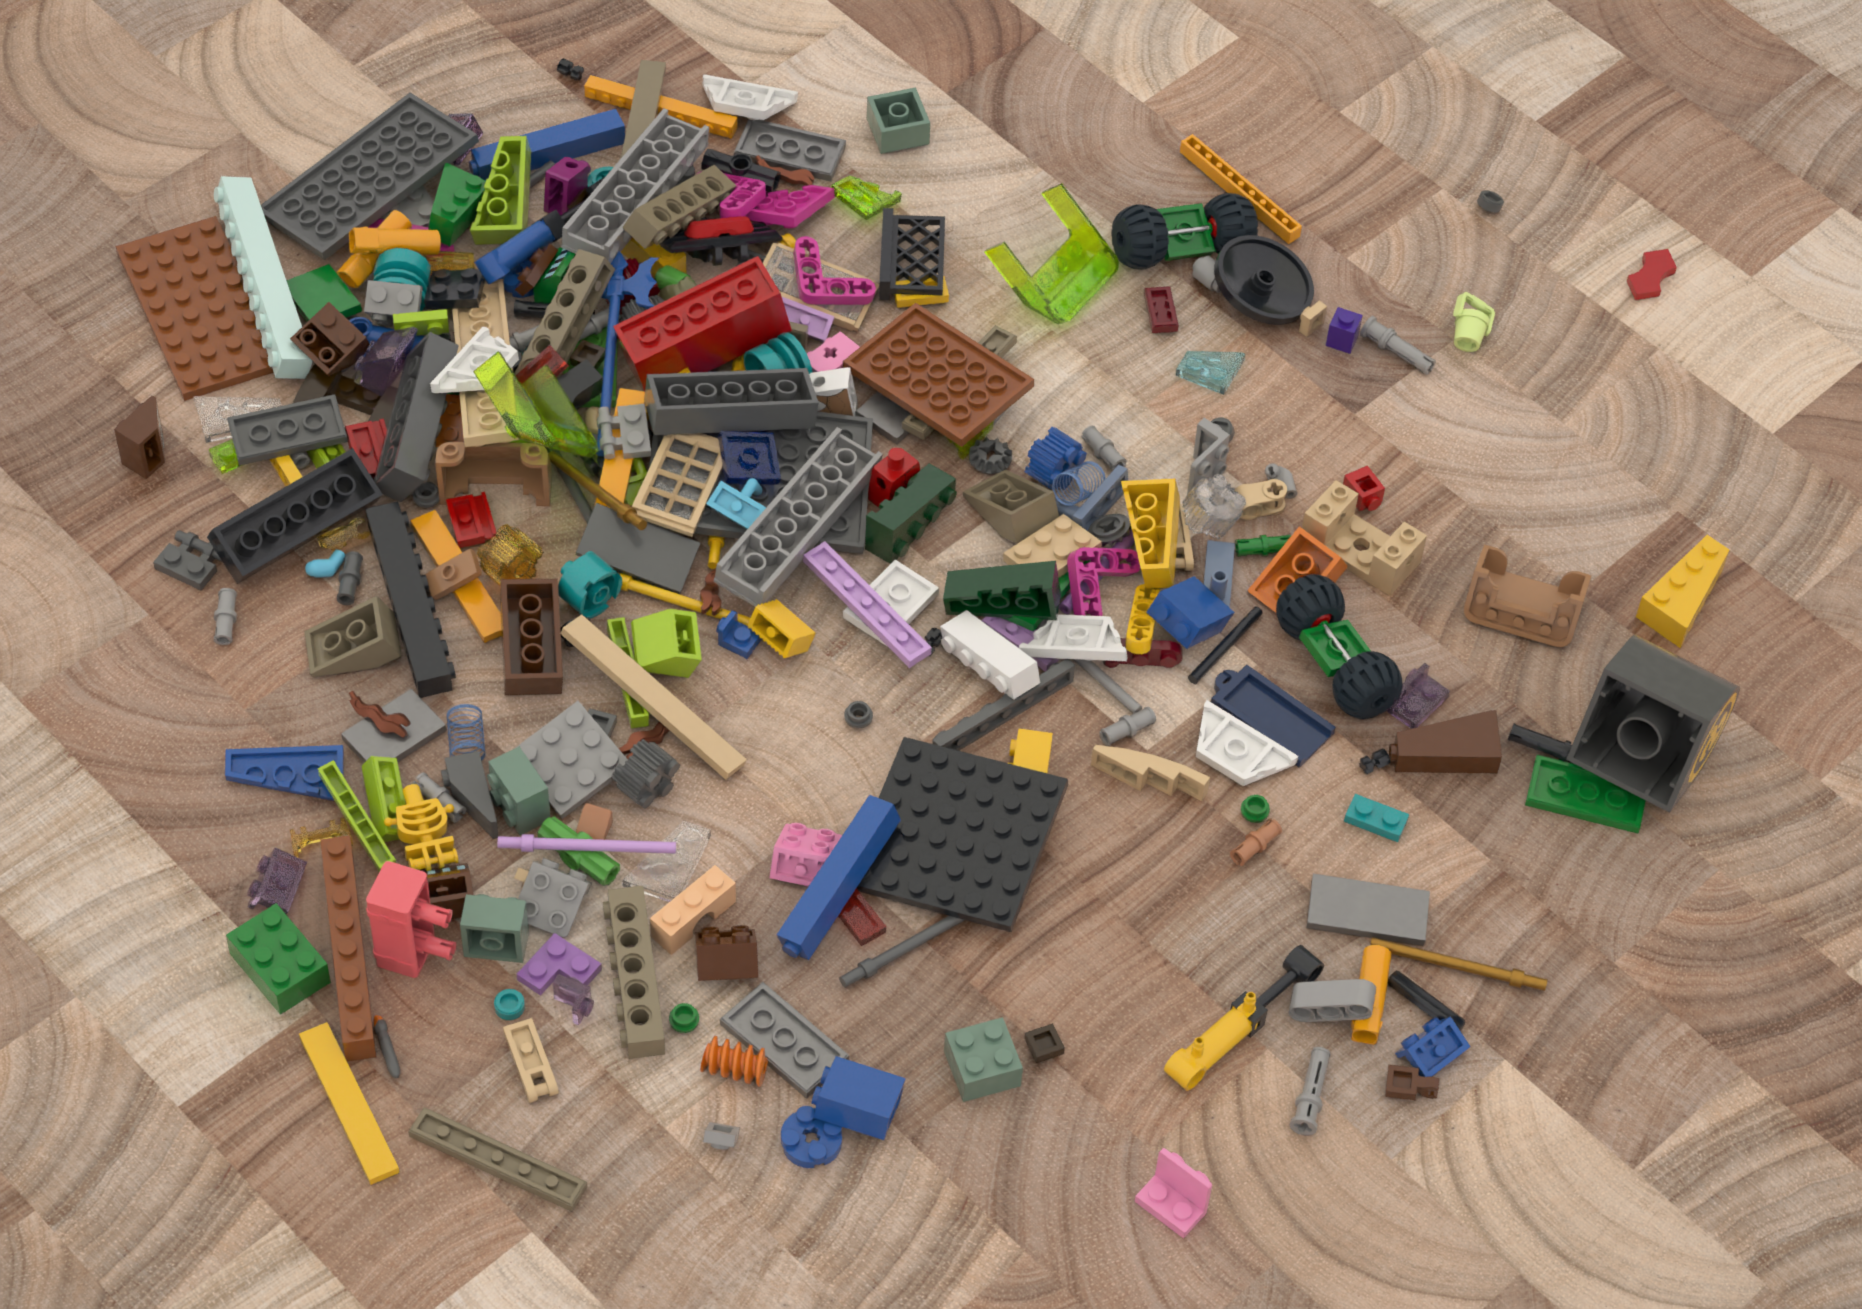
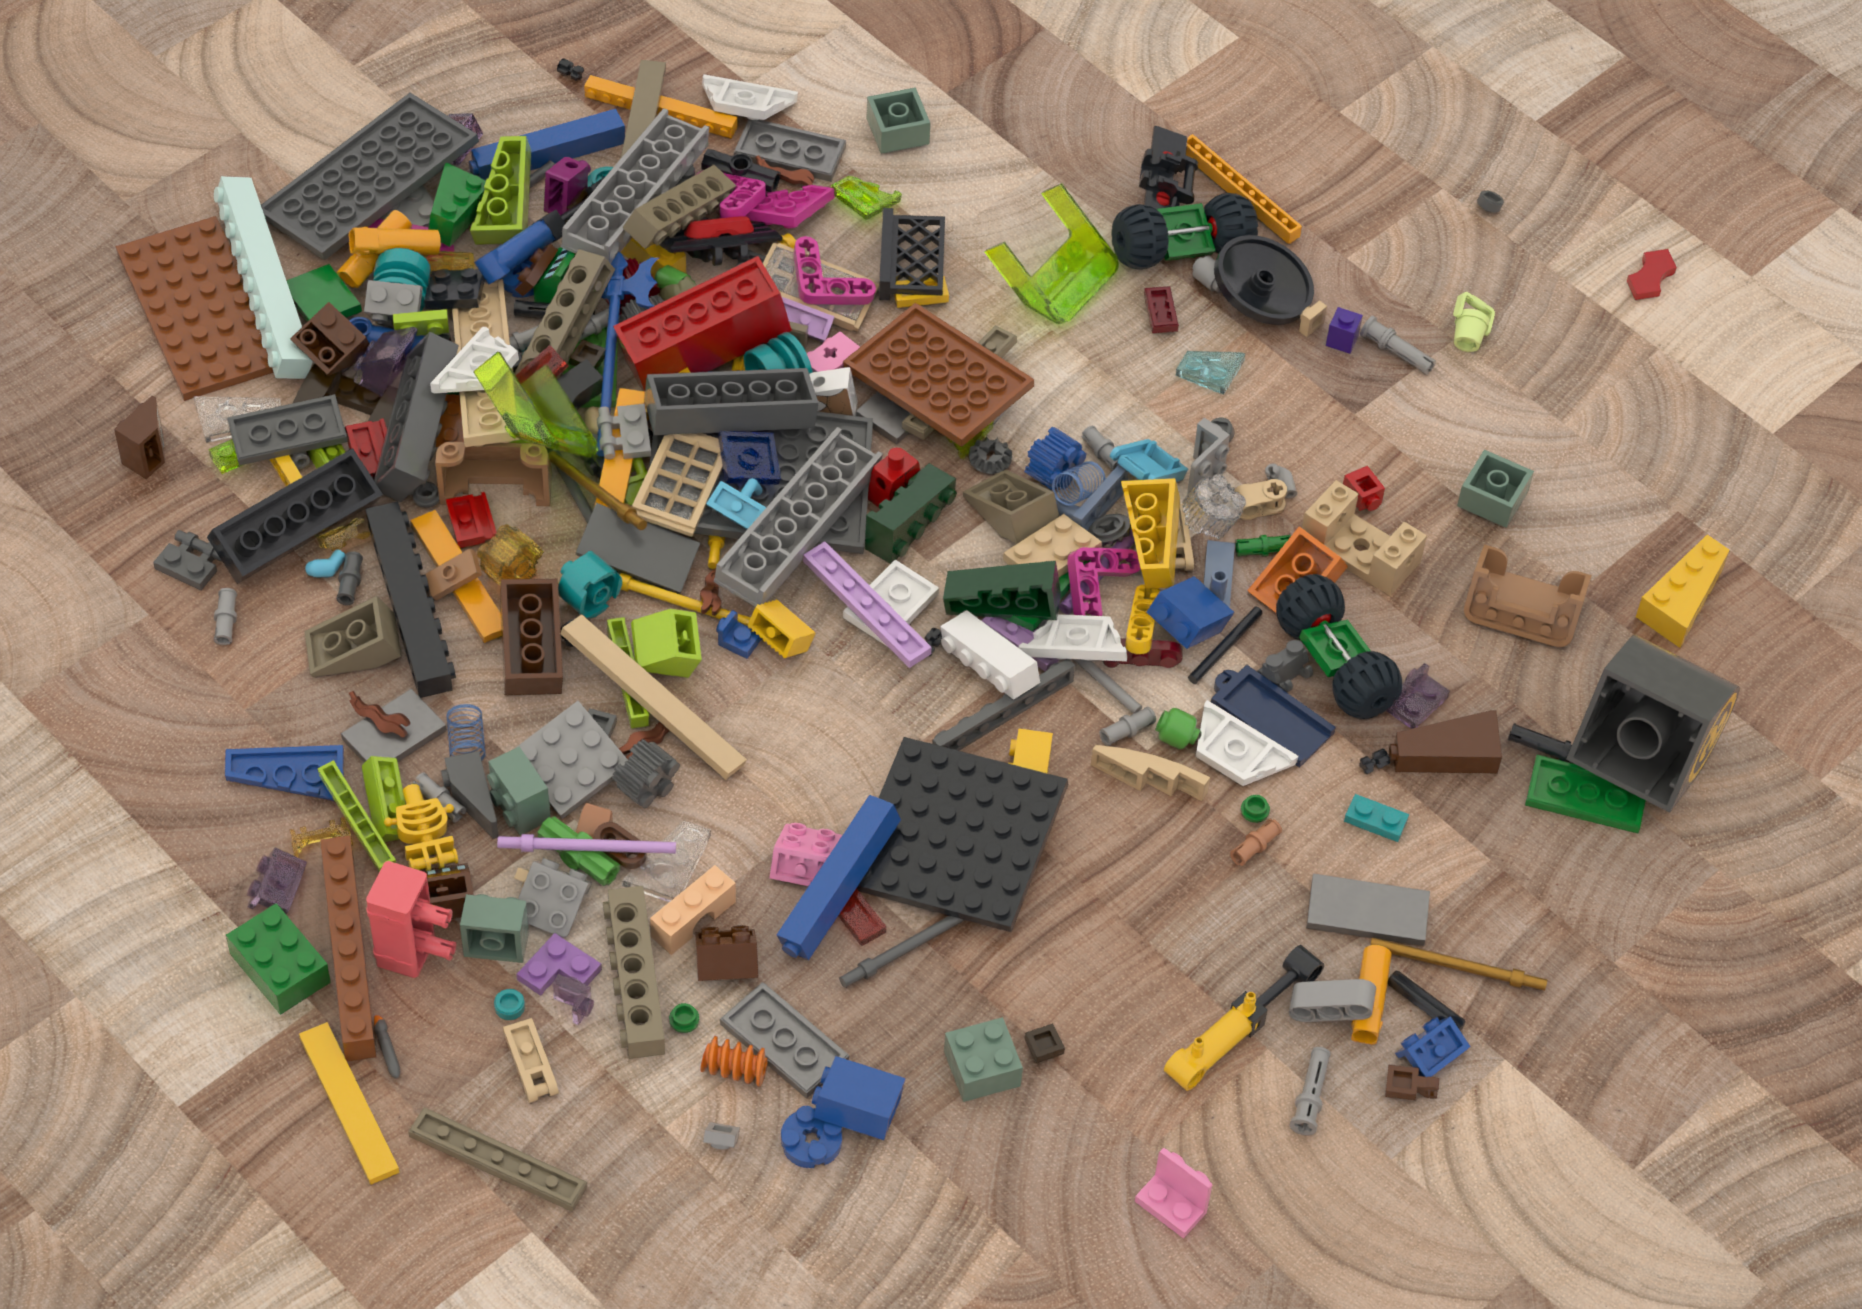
dark grey plate [844,701,873,728] -> none
none -> reddish brown plate [594,822,647,869]
none -> medium azure container [1109,439,1188,482]
none -> black piece [1139,126,1198,209]
none -> bright green head [1155,708,1200,749]
none -> dark grey piece [1257,640,1313,693]
none -> sand green brick [1457,449,1534,528]

